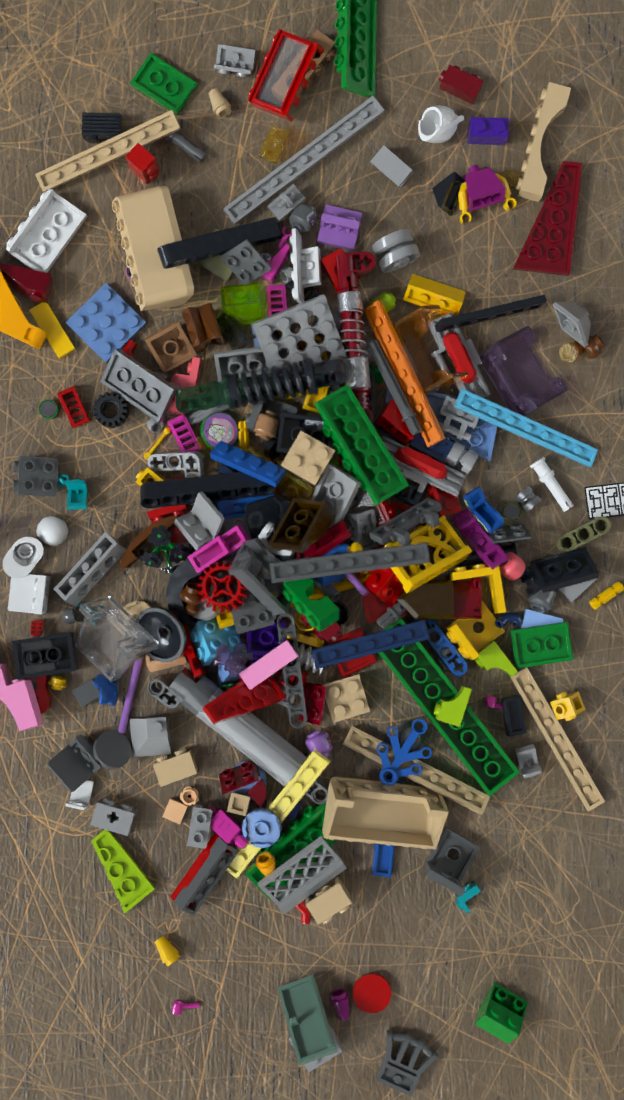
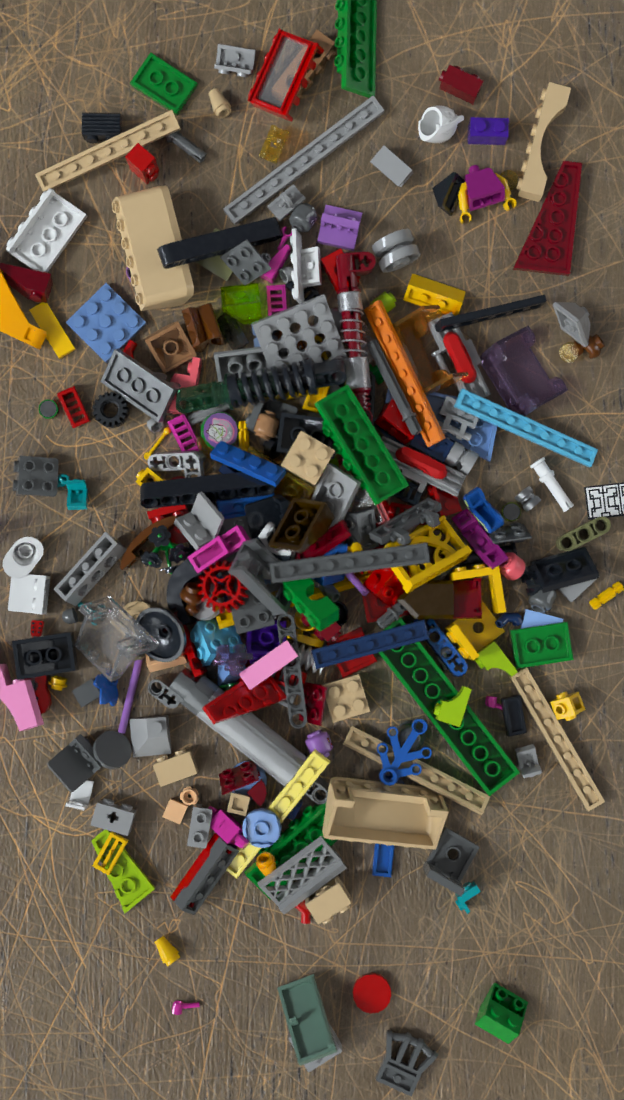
white hair [36,516,69,546] -> none
magenta cone [329,989,350,1021] -> none
none -> yellow tile [92,831,129,875]

